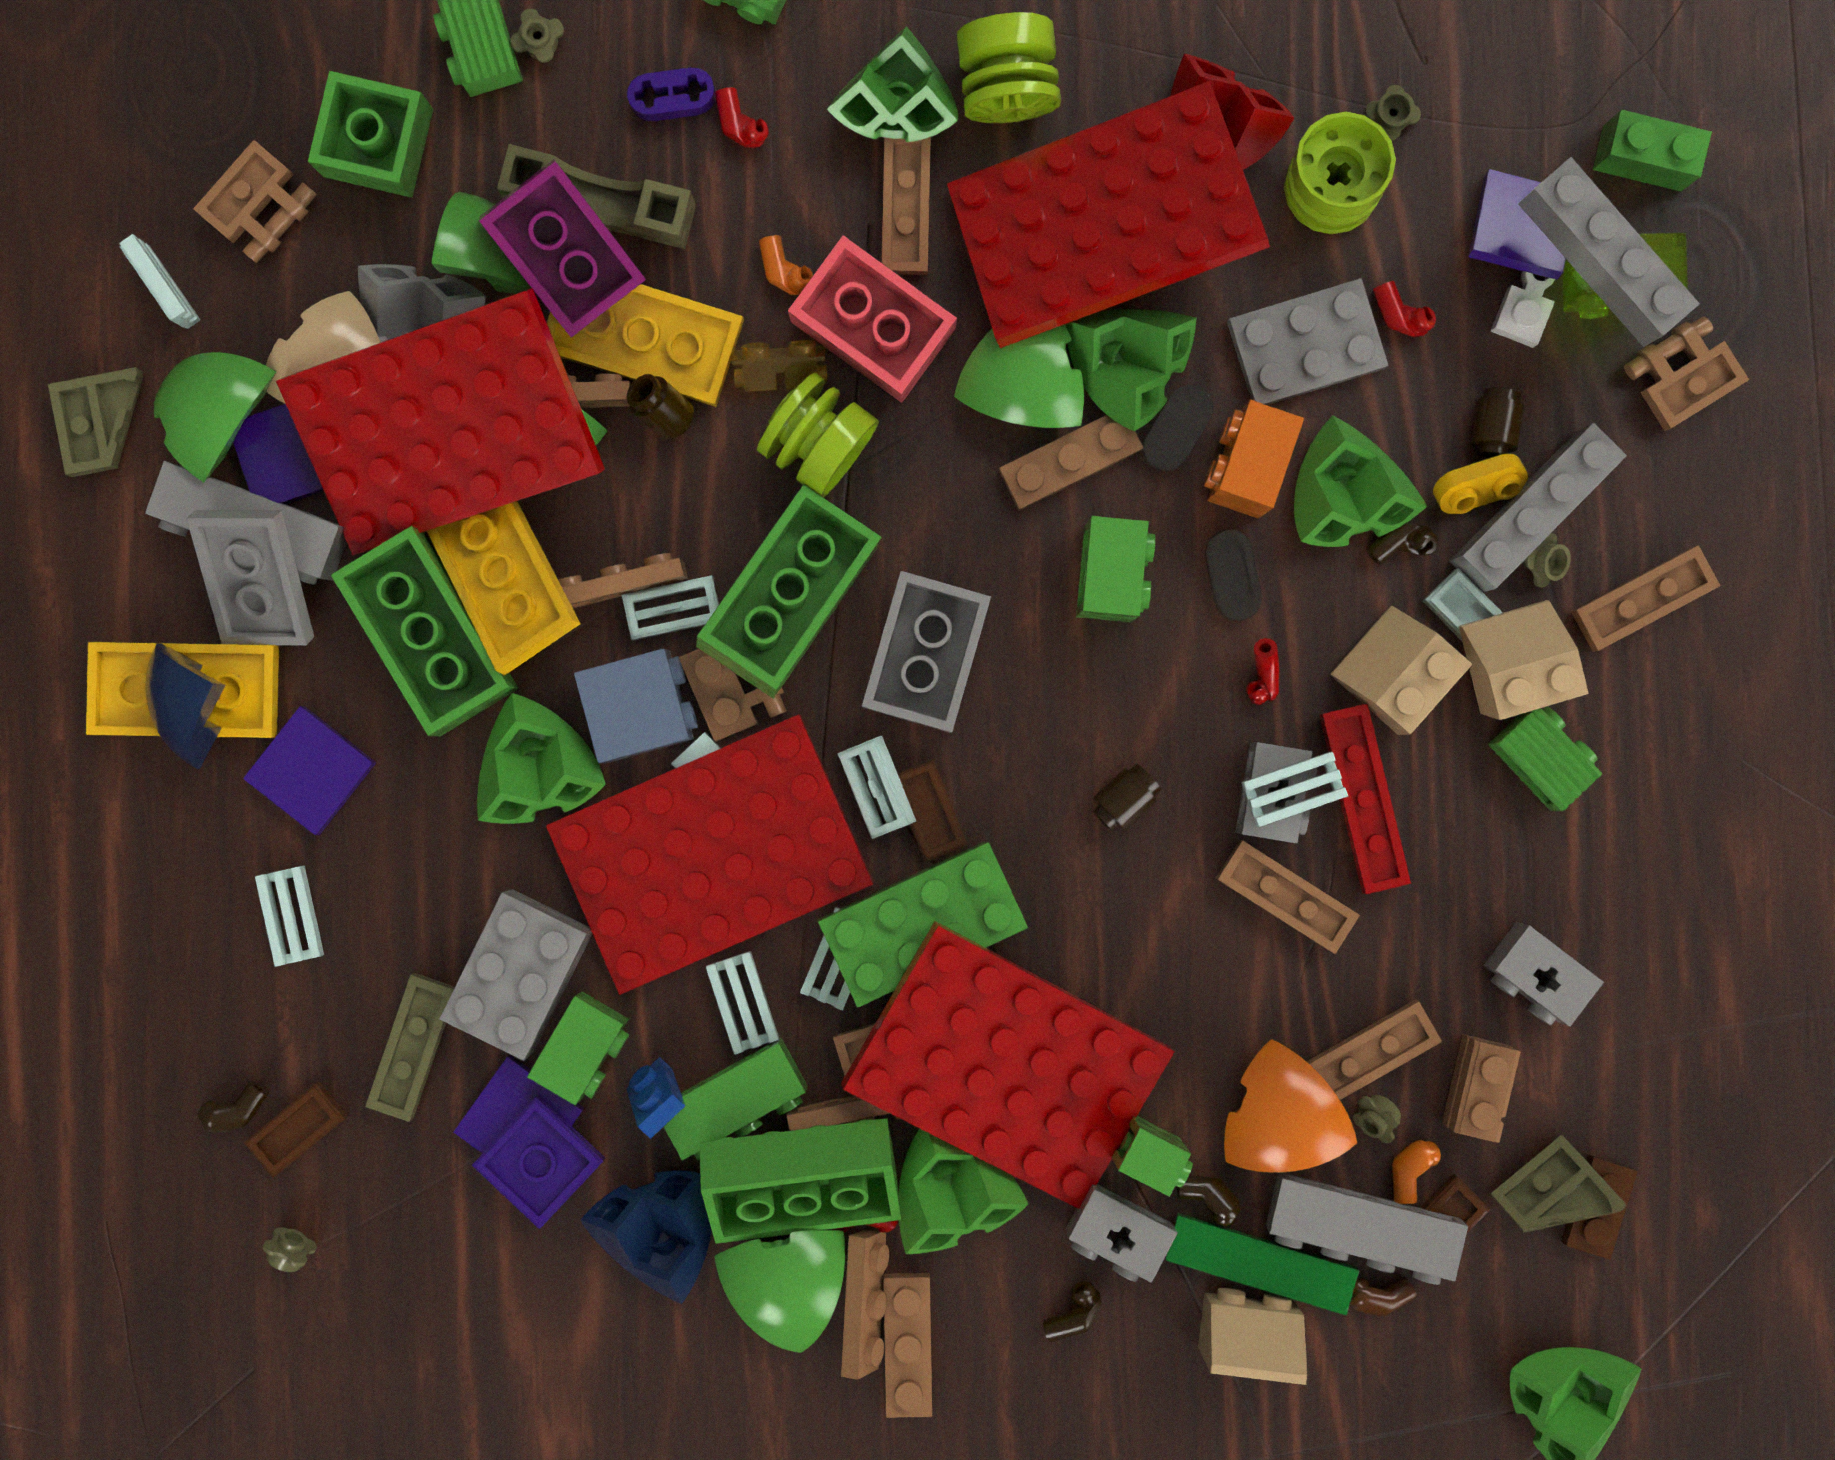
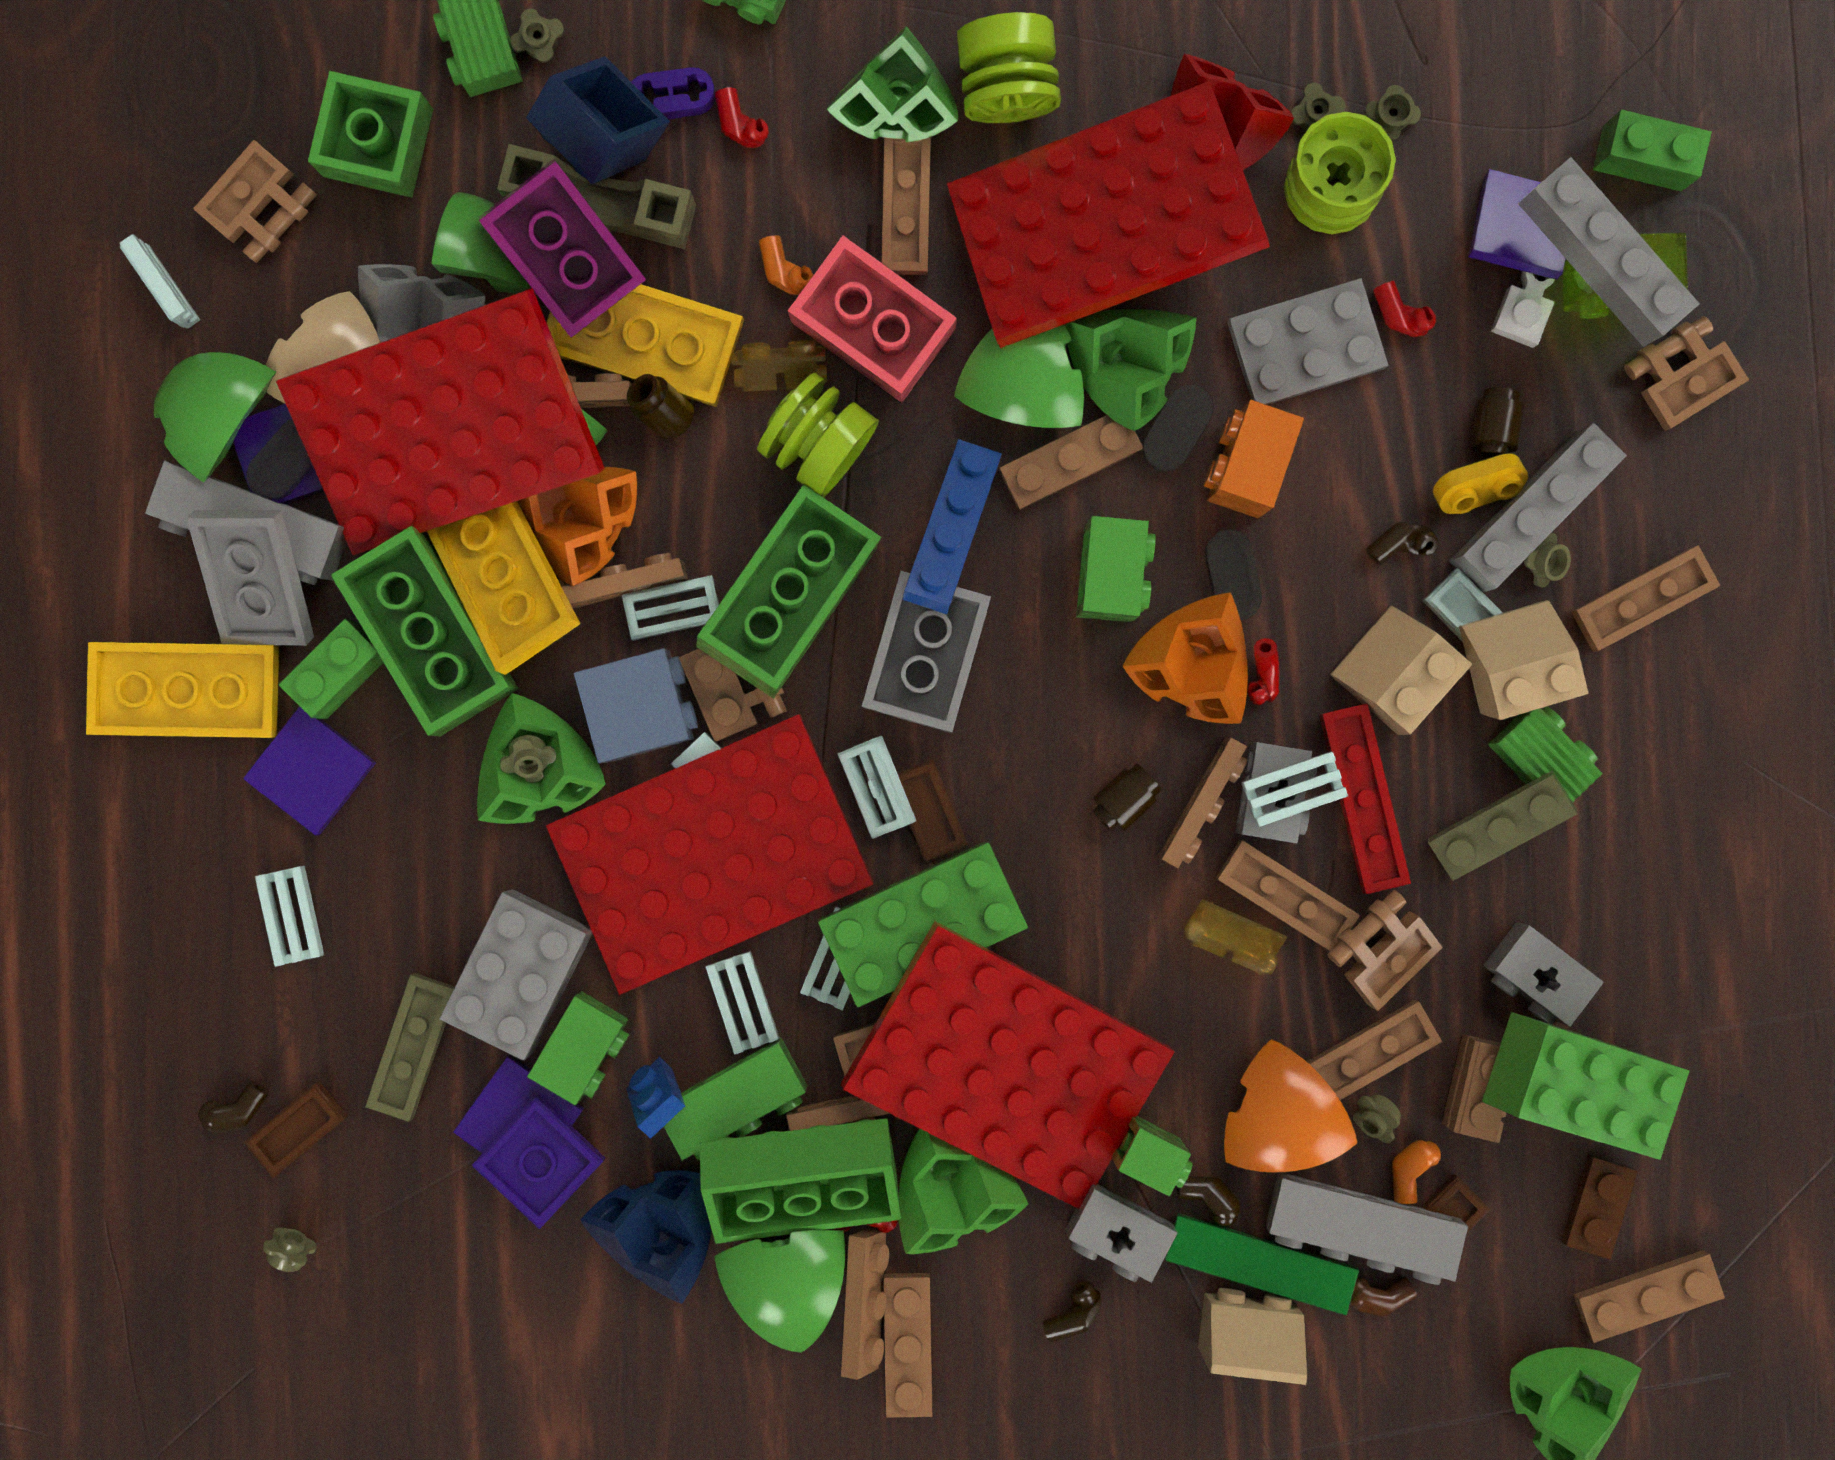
olive wing [48,367,143,477] -> none
dark blue brick [145,643,226,769] -> none
bright green brick [1294,415,1427,547] -> none
olive wing [1491,1135,1626,1233] -> none
none -> clear smoke tile [247,419,313,500]
none -> bright green brick [279,619,384,719]
none -> olive plate [500,735,556,783]
none -> orange brick [517,467,637,586]
none -> dark blue piece [526,56,670,184]
none -> blue plate [902,439,1002,614]
none -> orange brick [1123,592,1248,724]
none -> medium nougat plate [1157,737,1248,868]
none -> clear yellow hinge [1184,899,1287,975]
none -> olive plate [1291,83,1345,131]
none -> medium nougat plate [1327,890,1443,1011]
none -> olive plate [1428,770,1578,881]
none -> bright green brick [1482,1012,1689,1160]
none -> medium nougat plate [1573,1250,1725,1343]

